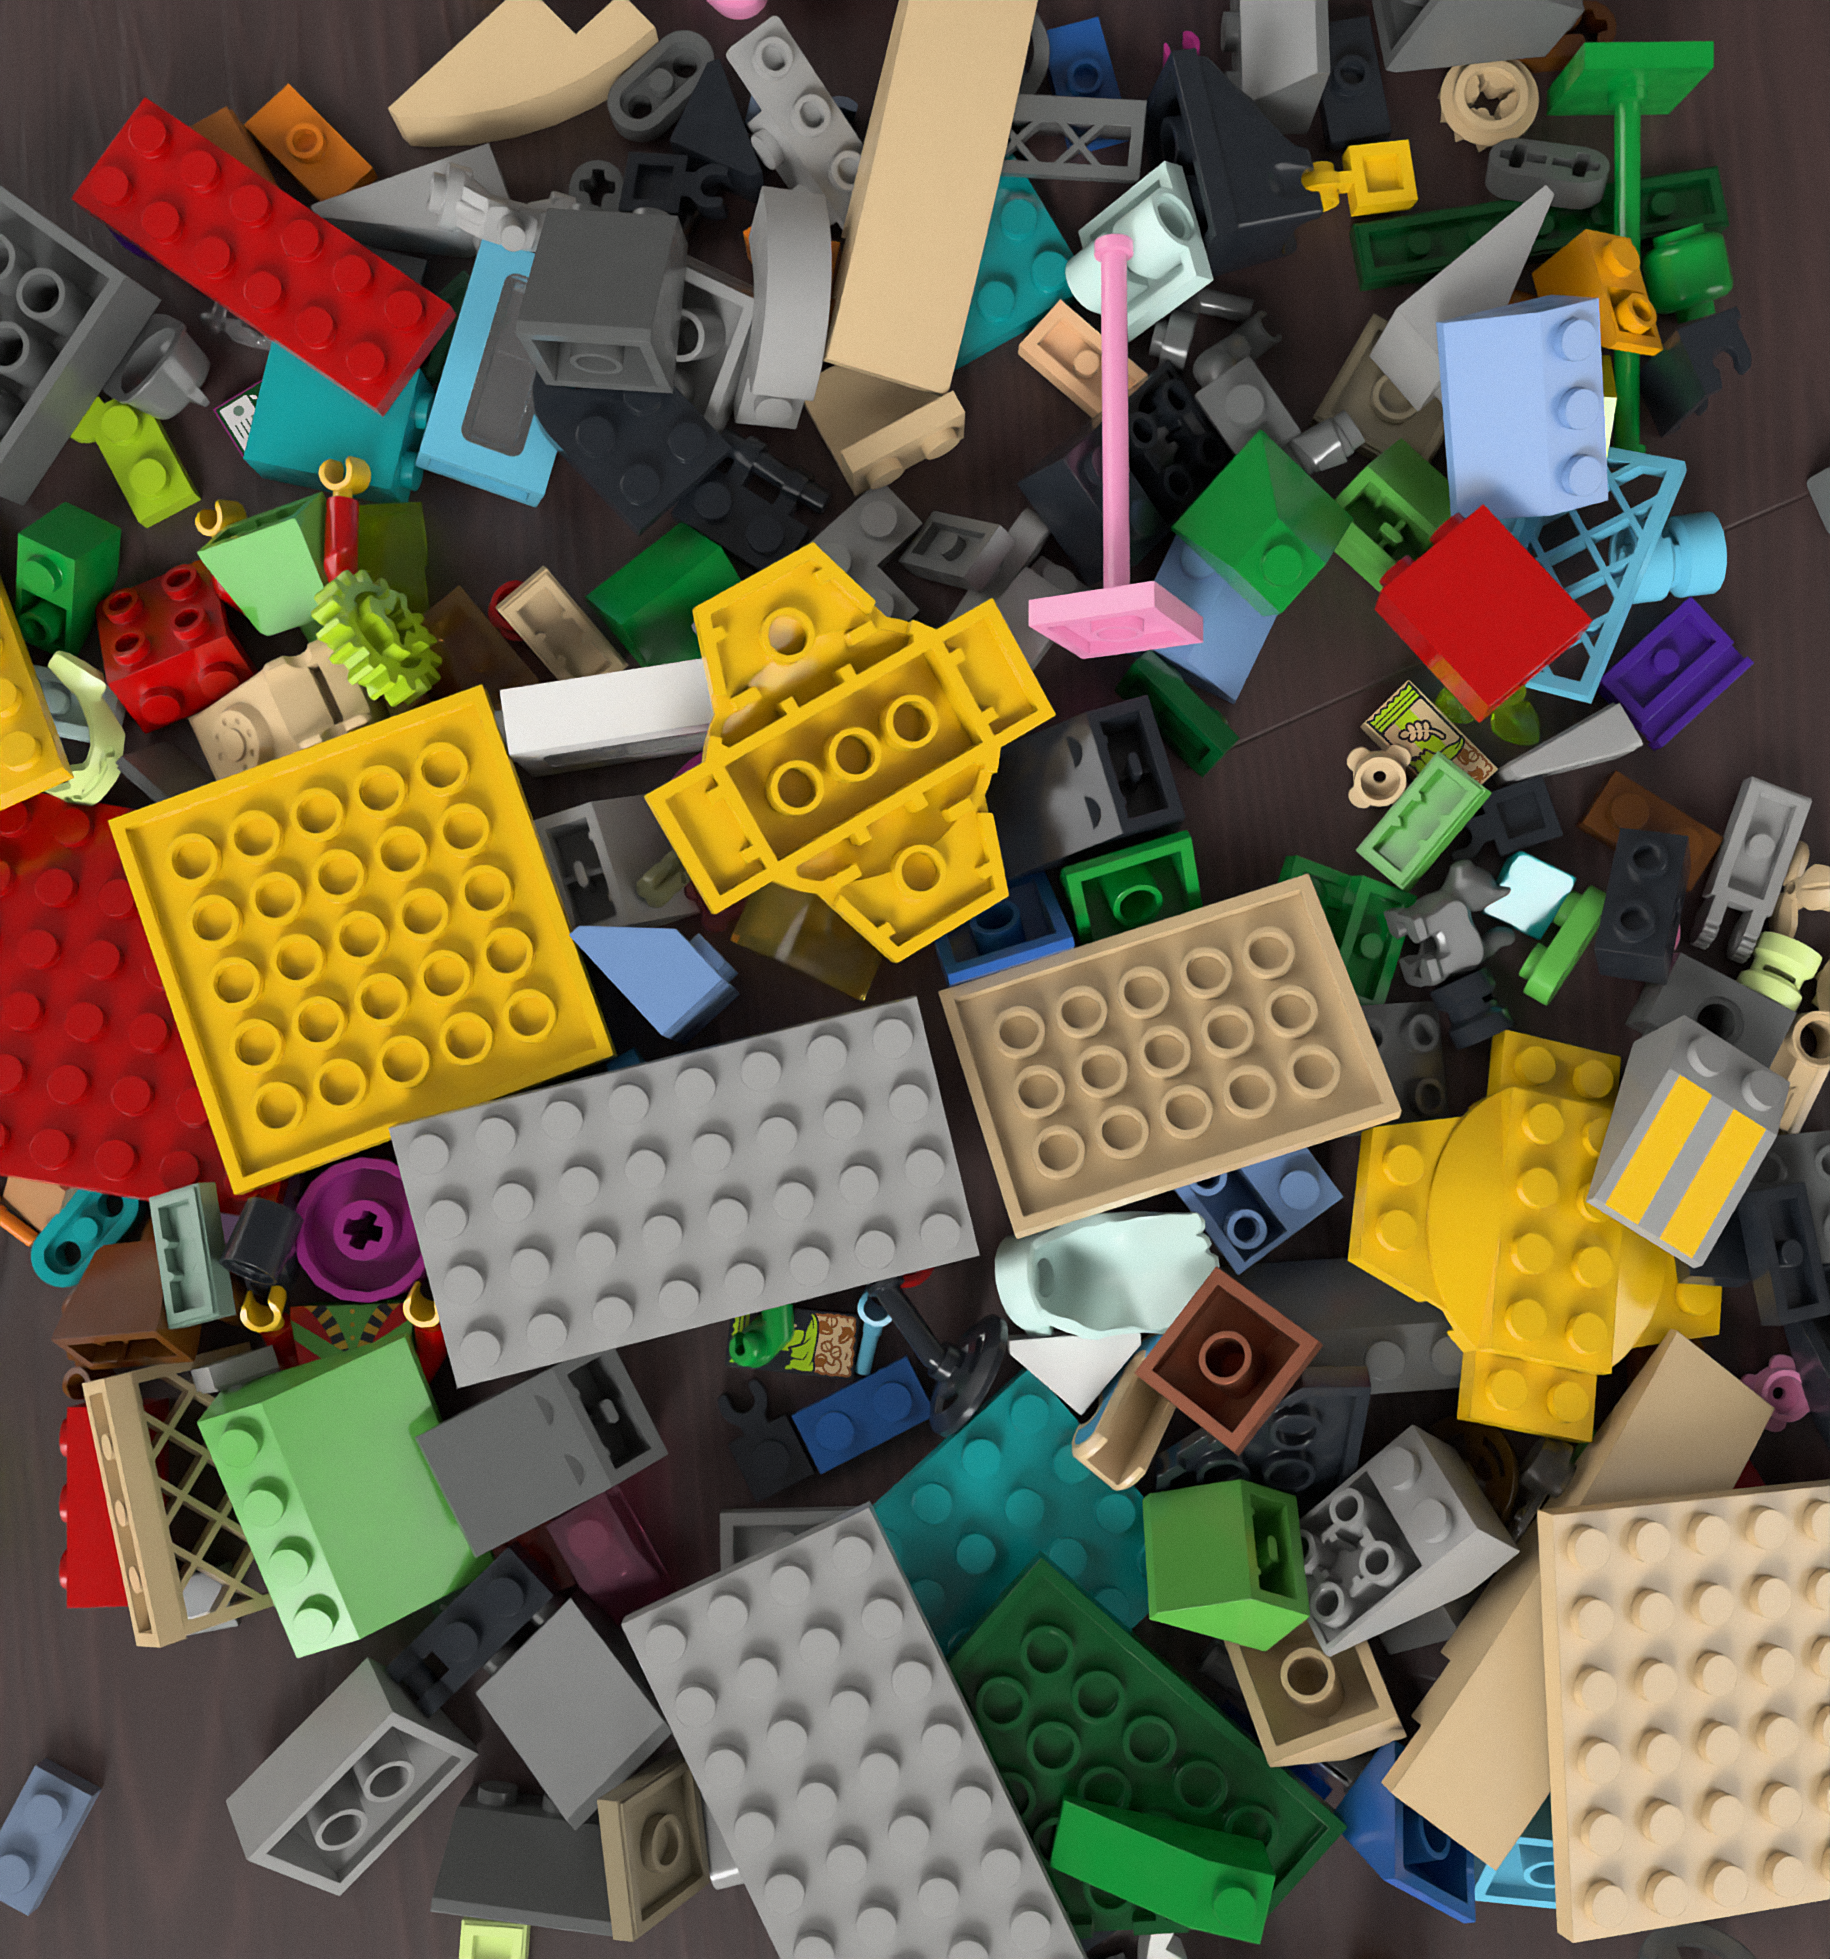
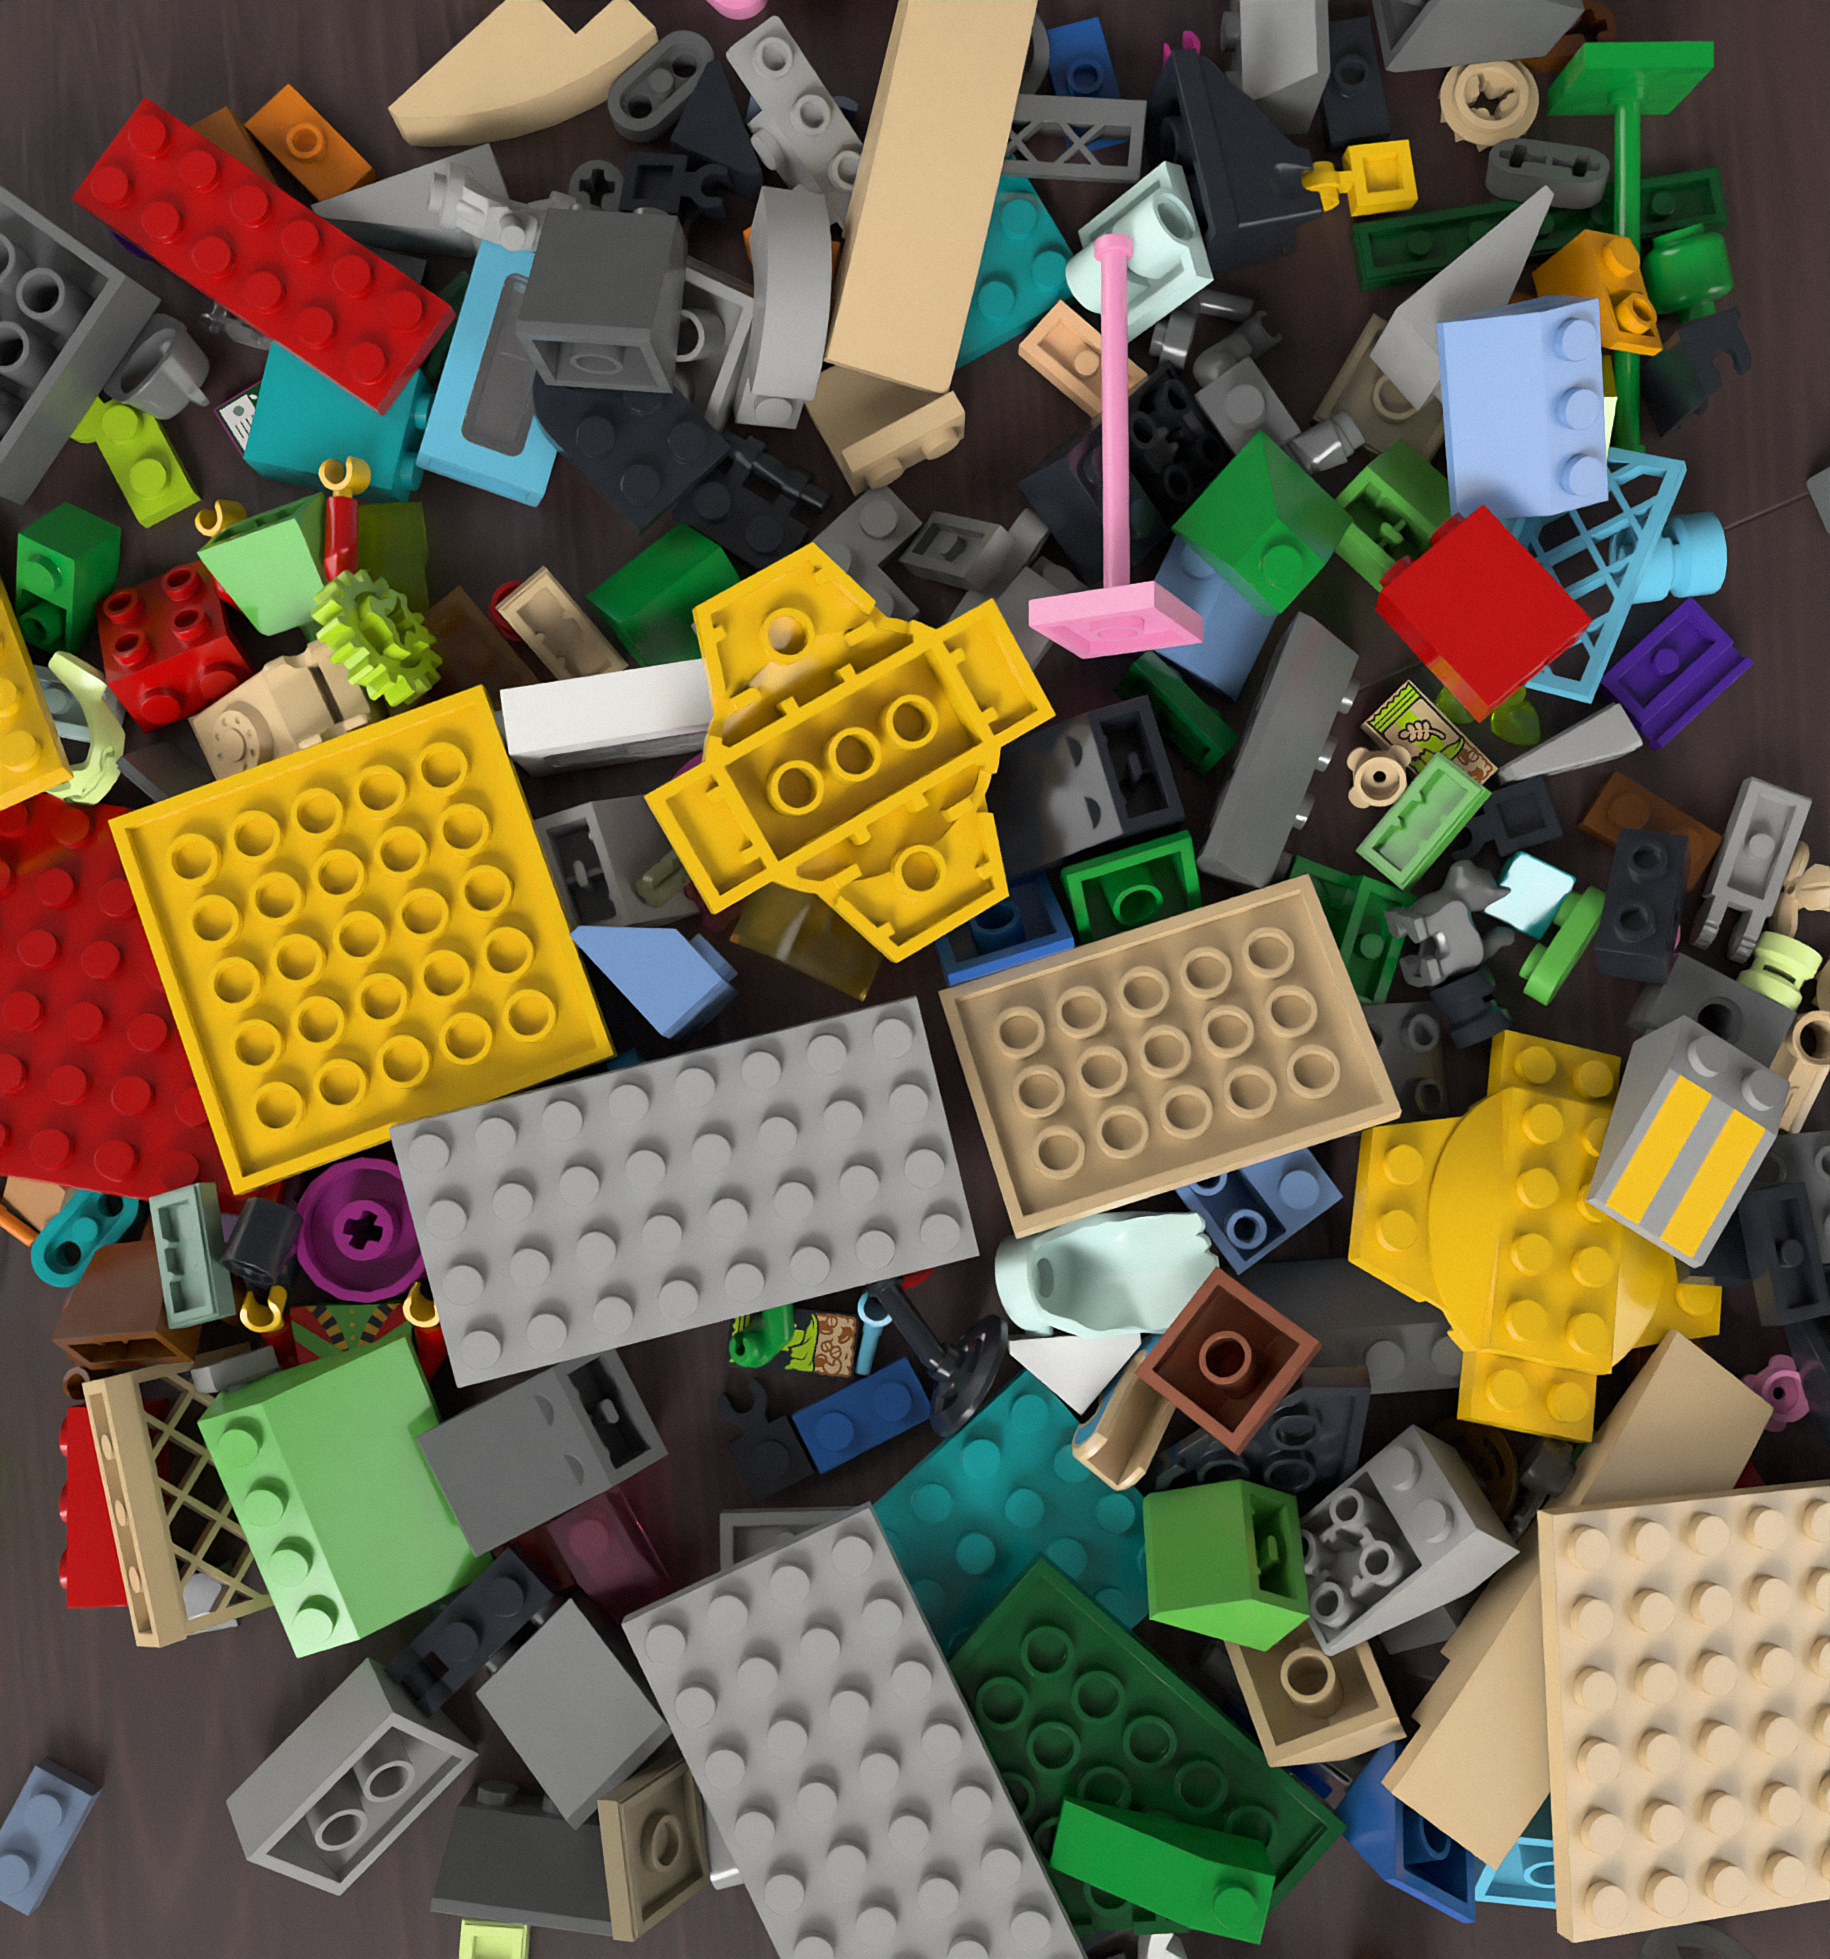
none -> dark grey slope [1194,612,1361,894]

